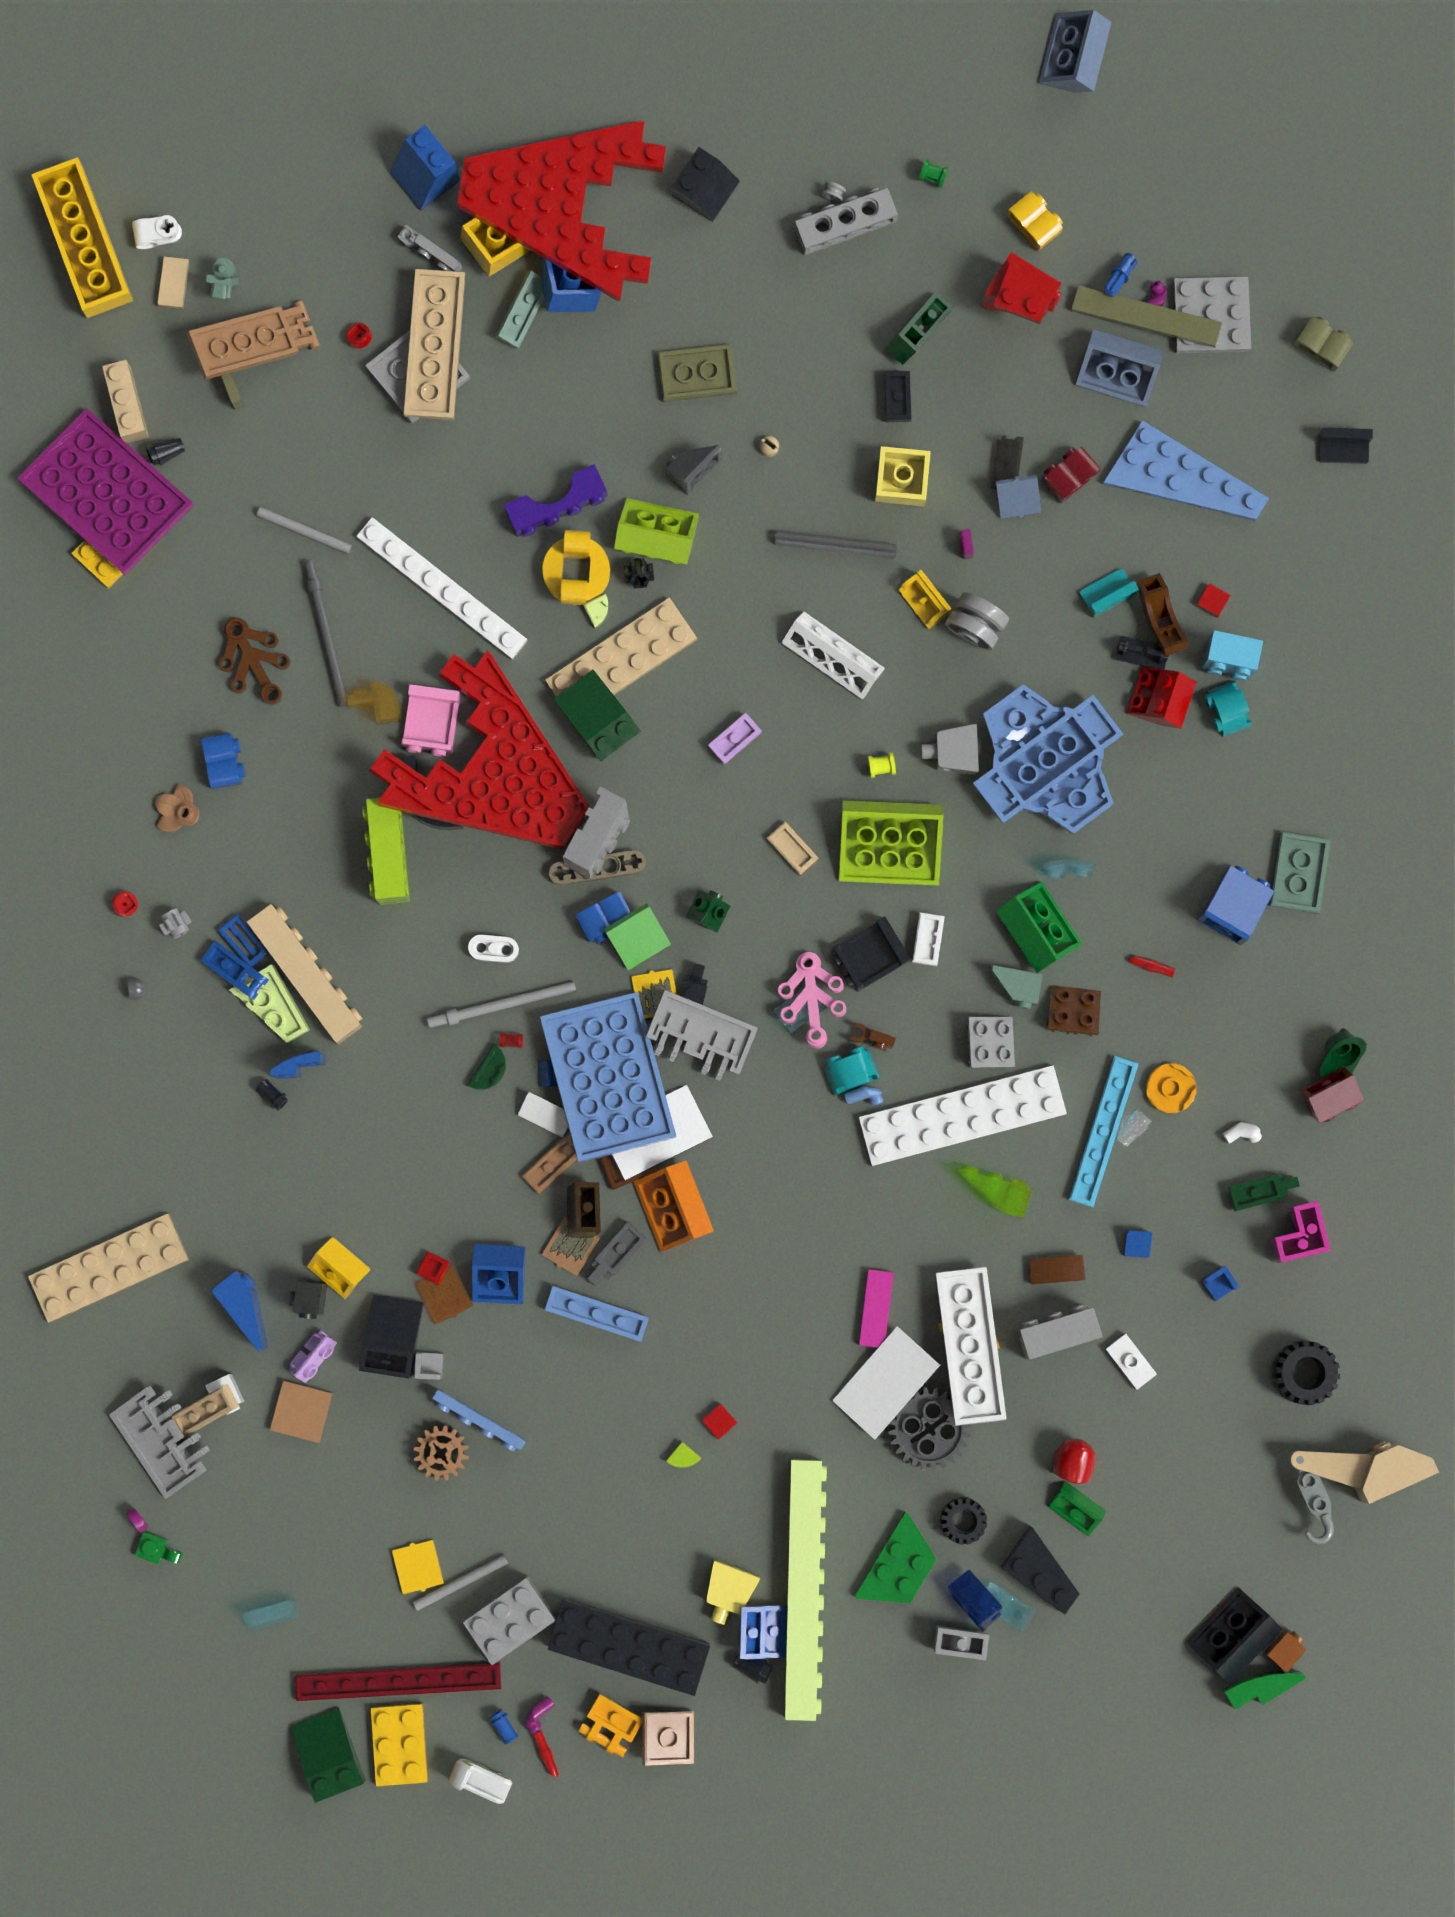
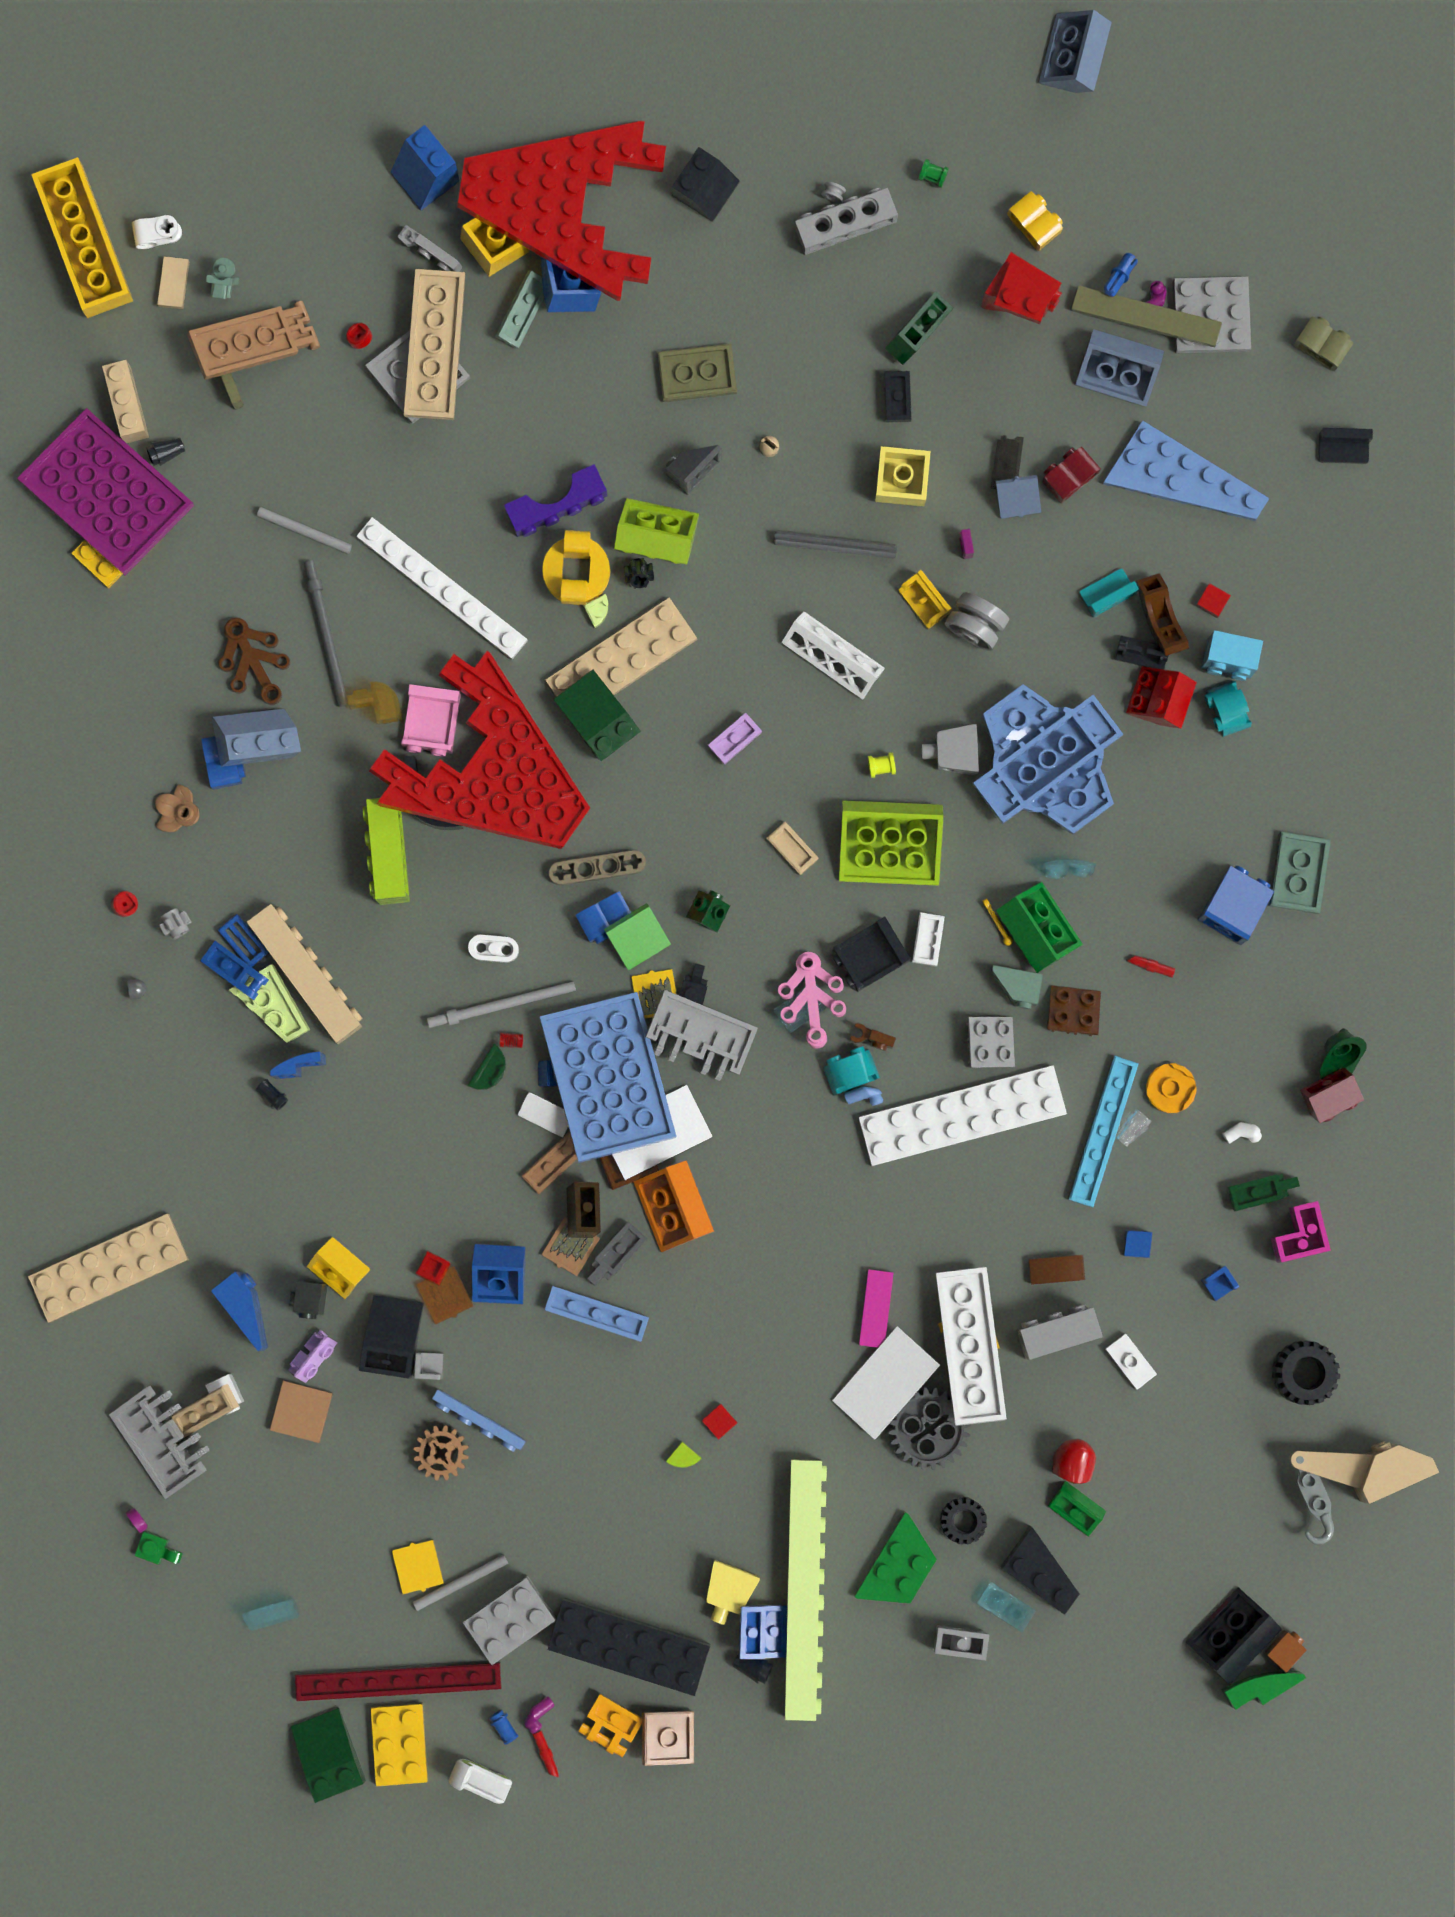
light grey wedge [563,786,630,880] -> none
clear blue hinge [948,1569,1003,1632] -> none
clear neon green slope [956,1165,1032,1219] -> none
none -> sand blue slope [212,709,301,767]
none -> yellow hinge [982,898,1013,946]

